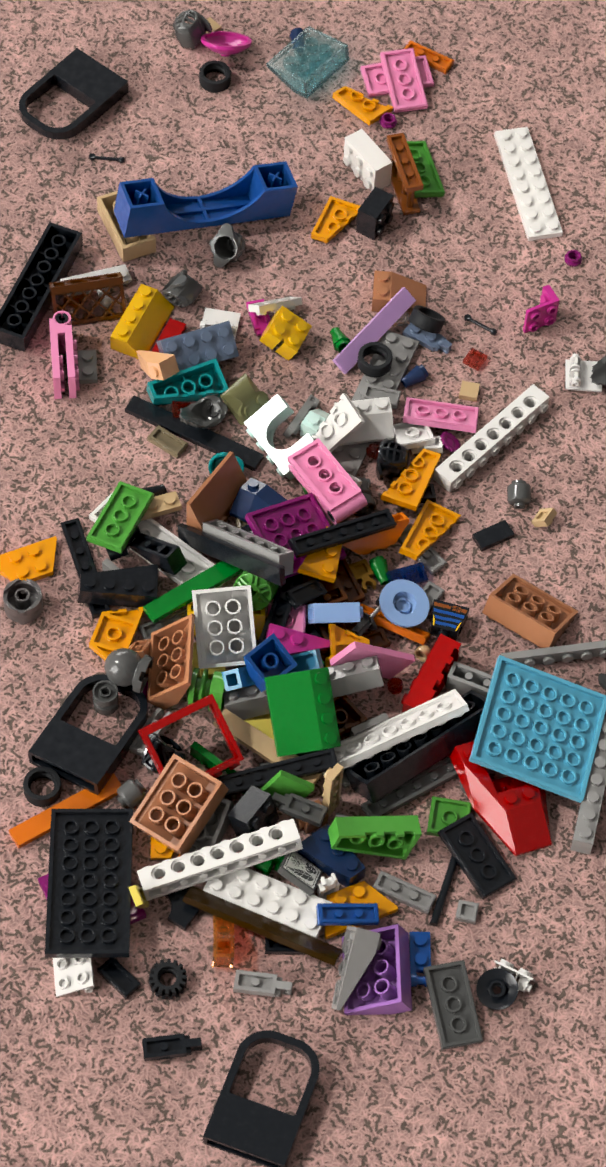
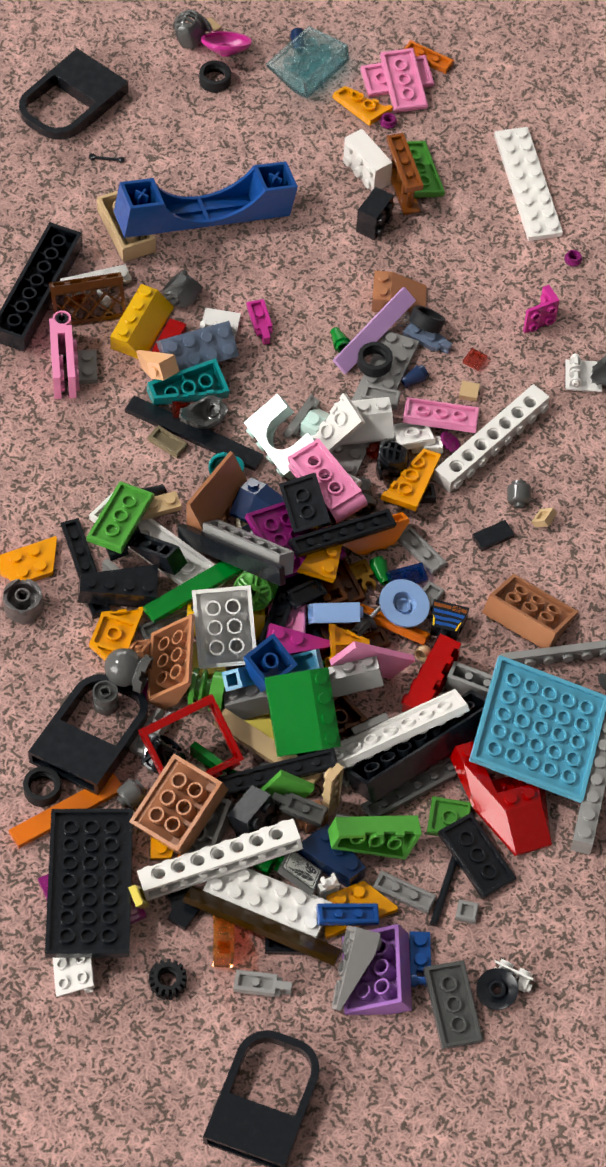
black tile [97,958,141,1000] -> none
black hinge [142,1033,202,1061] -> none
dark grey piece [209,223,245,268] -> none
olive slope [220,374,269,425] -> none
plate [248,296,302,315] -> none
yellow piece [259,305,312,360] -> none
light orange wing [311,196,360,243] -> none
clear red hinge [387,677,403,695] -> none
light orange wing [399,499,461,560] -> none
black hinge [464,314,497,335] -> none
none -> black plate [279,473,332,536]

